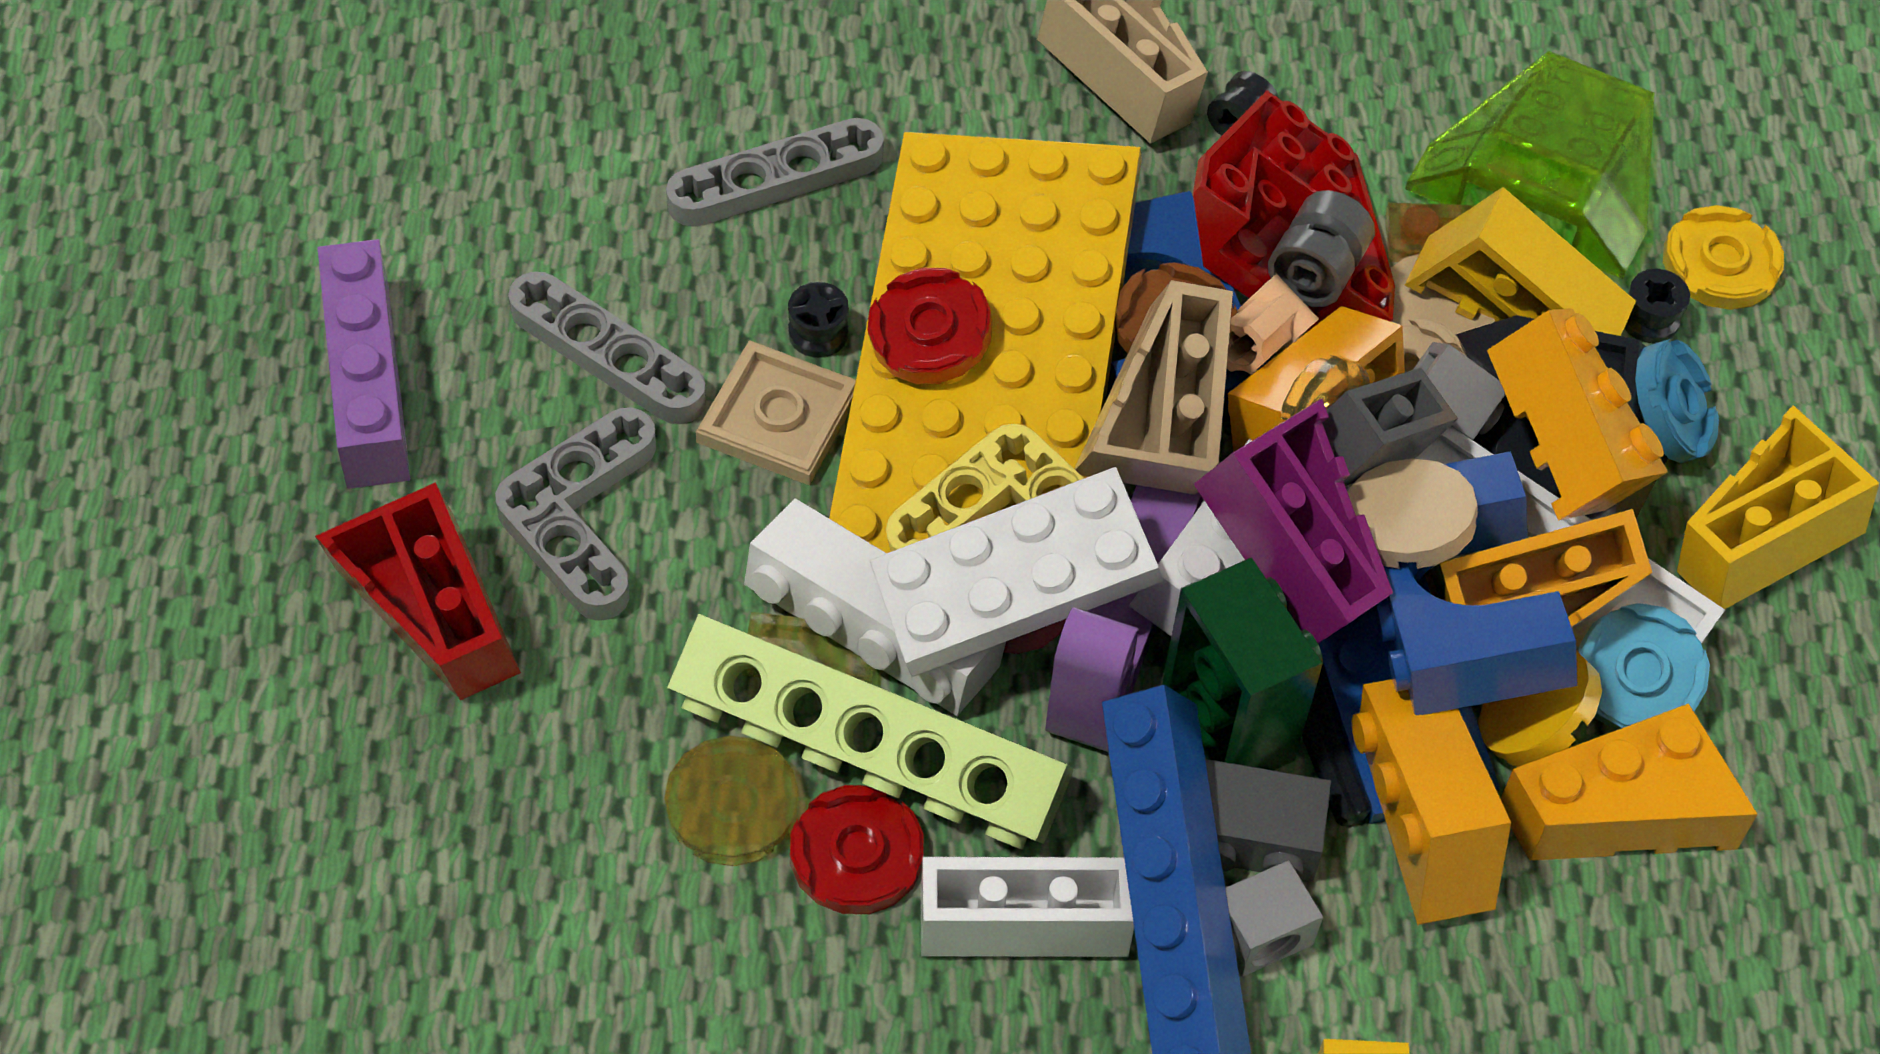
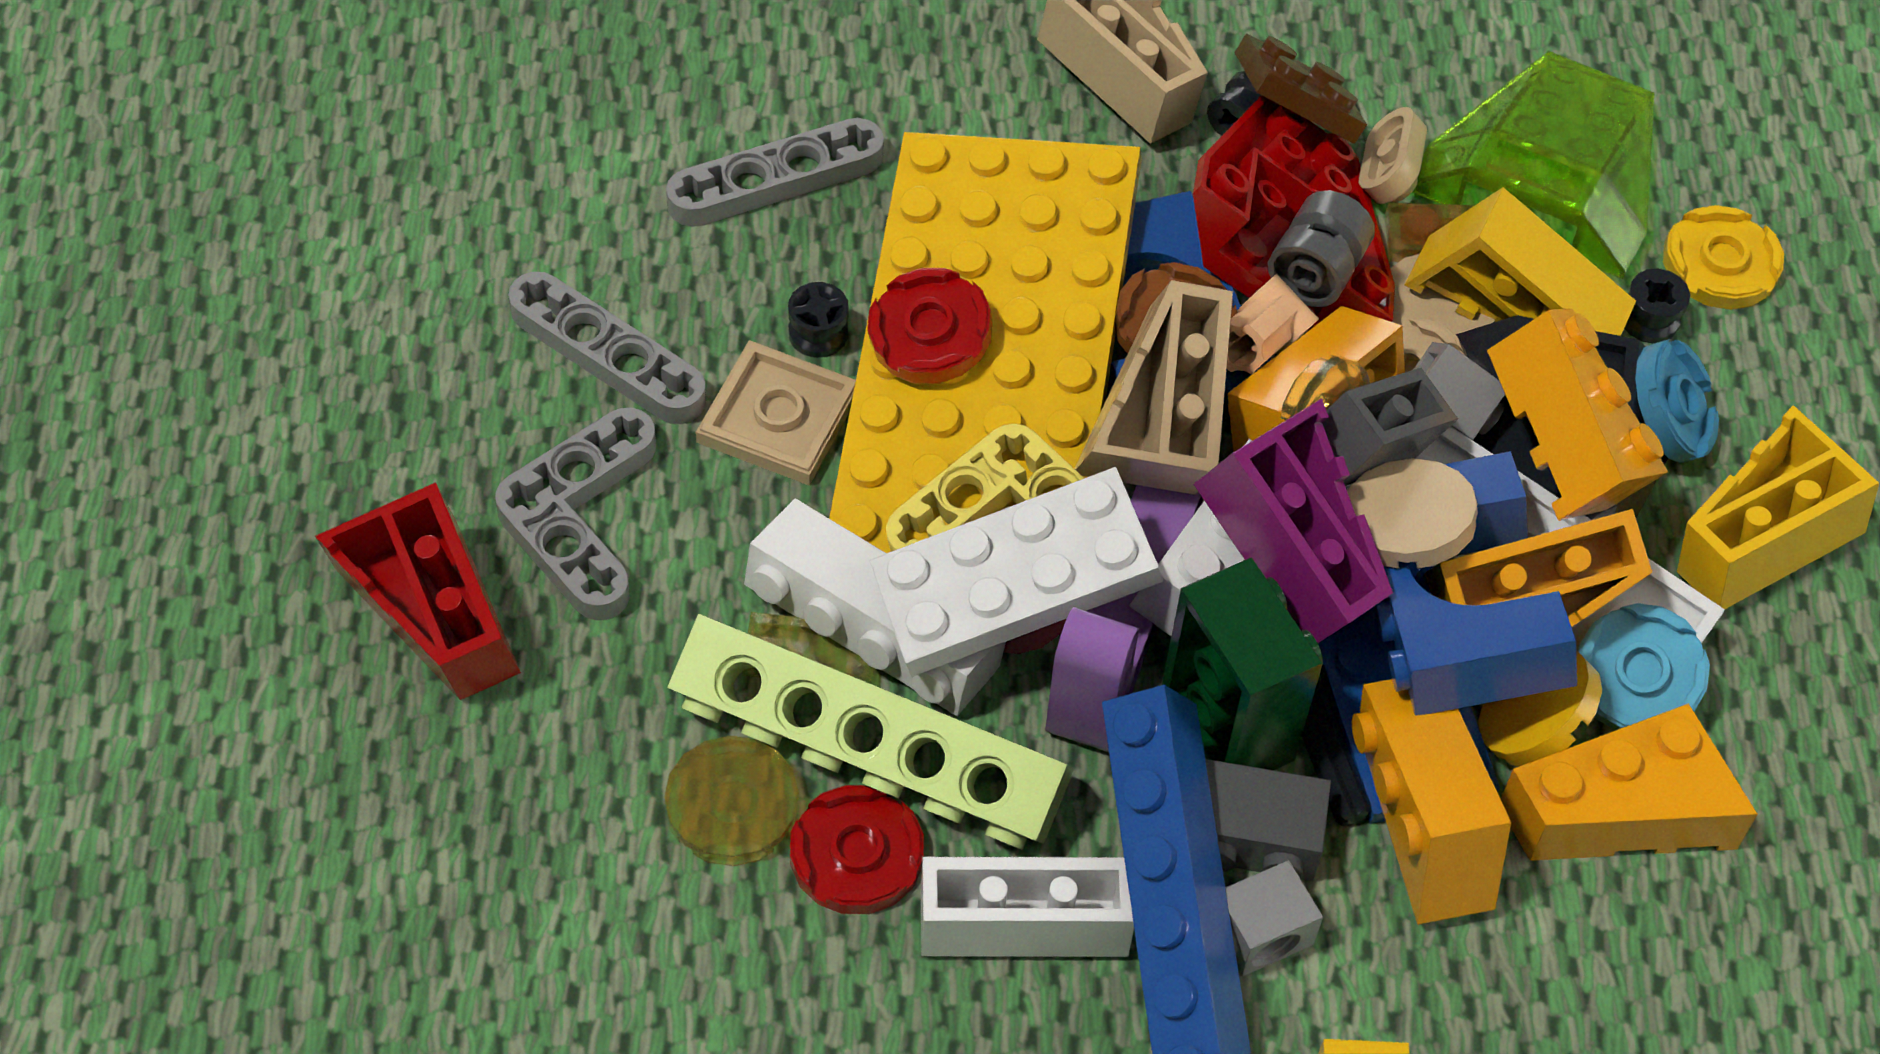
medium lavender brick [317,239,410,489] -> none
none -> reddish brown plate [1234,33,1367,144]
none -> tan plate [1359,107,1427,204]

